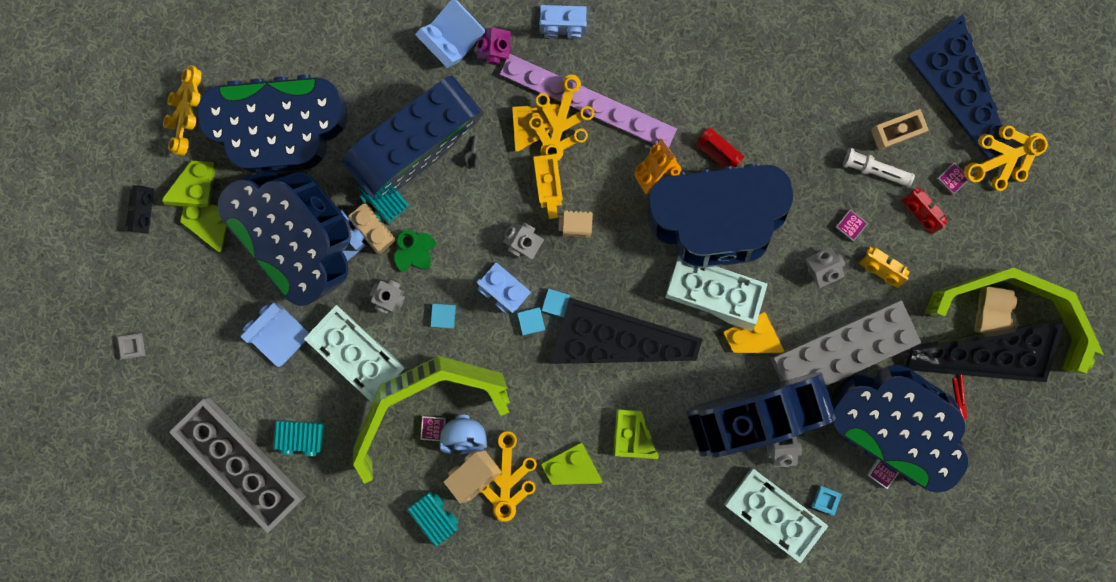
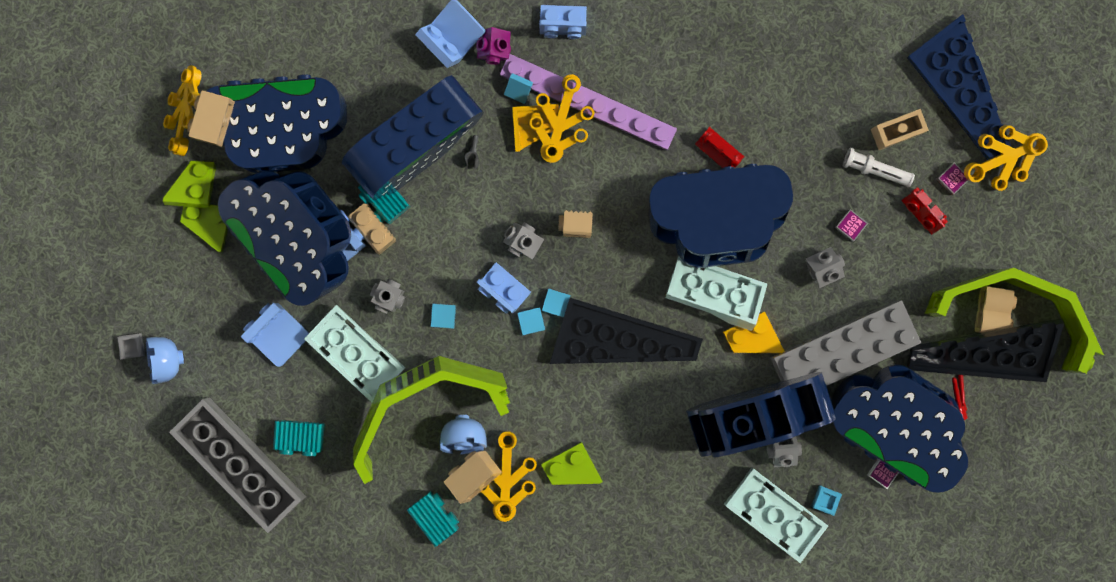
black hinge [125,185,154,234] -> none
green plate [394,229,437,273] -> none
tile [420,416,446,441] -> none
yellow hinge [533,153,563,219] -> none
lime wing [613,409,659,459] -> none
light orange hinge [634,138,681,195] -> none
yellow hinge [859,247,910,288] -> none
none -> light blue cylinder [146,337,184,384]
none -> tan brick [187,90,235,147]
none -> medium azure tile [504,73,533,104]

